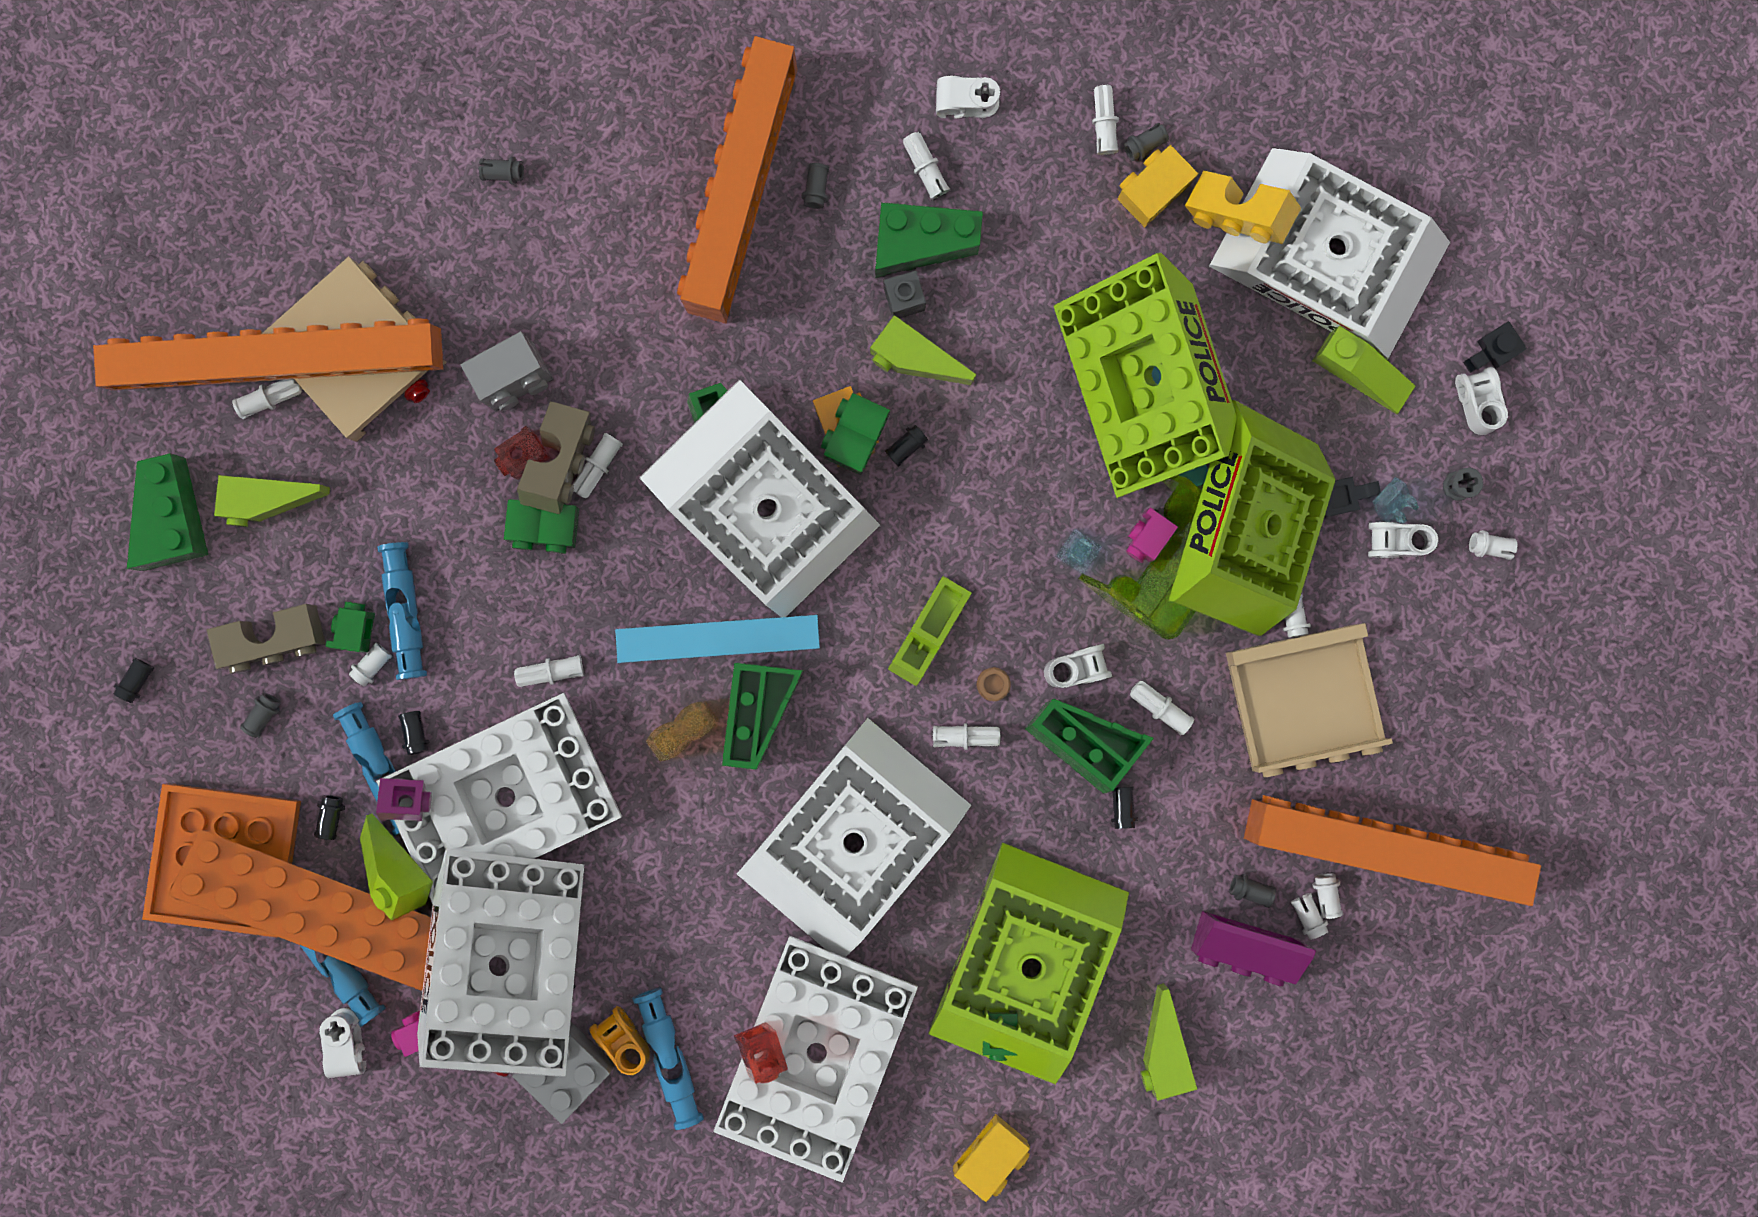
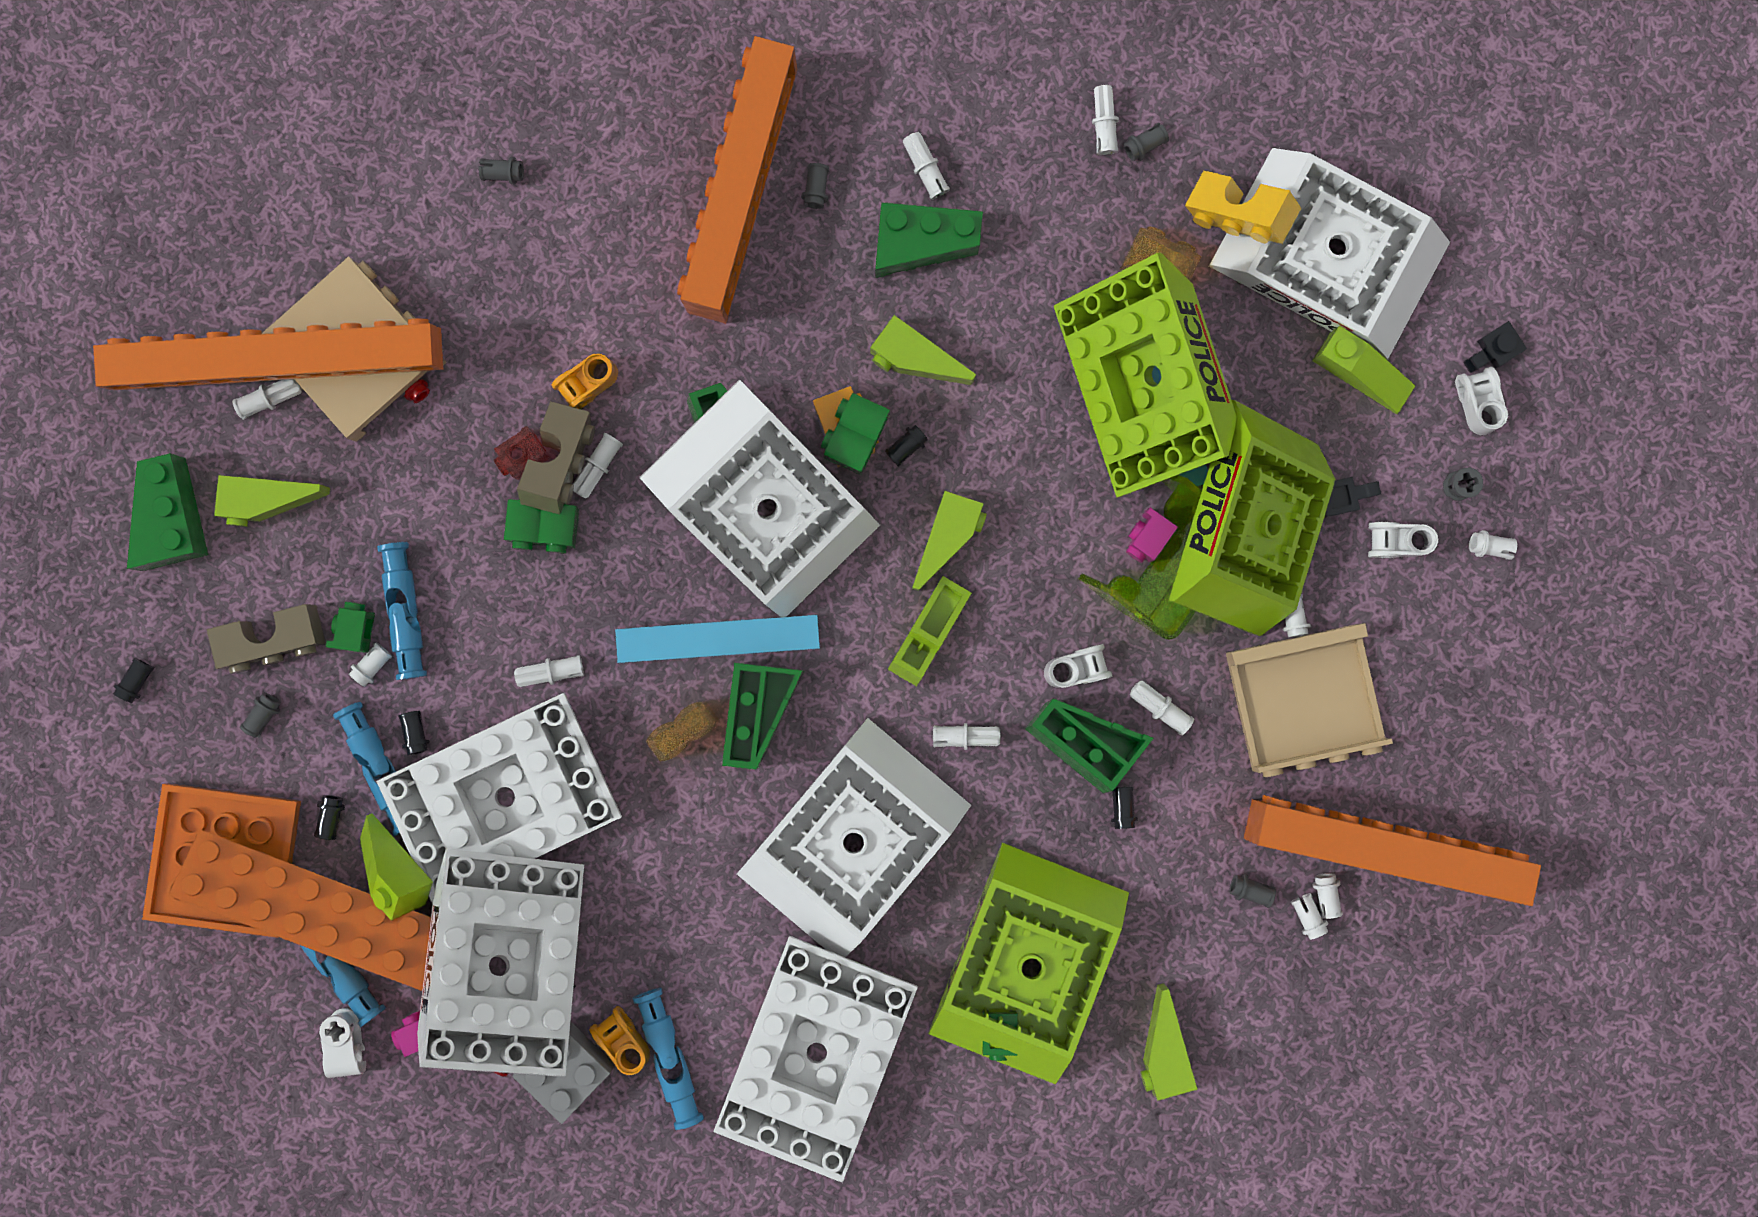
magenta brick [376,778,432,821] -> none
light grey brick [460,331,553,412] -> none
clear red brick [734,1022,788,1084] -> none
dark grey brick [883,270,926,318] -> none
white piece [936,76,1000,119] -> none
yellow brick [953,1114,1030,1202] -> none
medium nougat tile [976,667,1011,701] -> none
clear light blue tile [1055,528,1102,576] -> none
yellow brick [1117,145,1198,228] -> none
magenta slope [1191,911,1316,987] -> none
clear light blue tile [1372,477,1419,524] -> none
none -> light orange piece [551,354,618,409]
none -> lime slope [912,491,987,591]
none -> clear yellow brick [1120,226,1202,281]

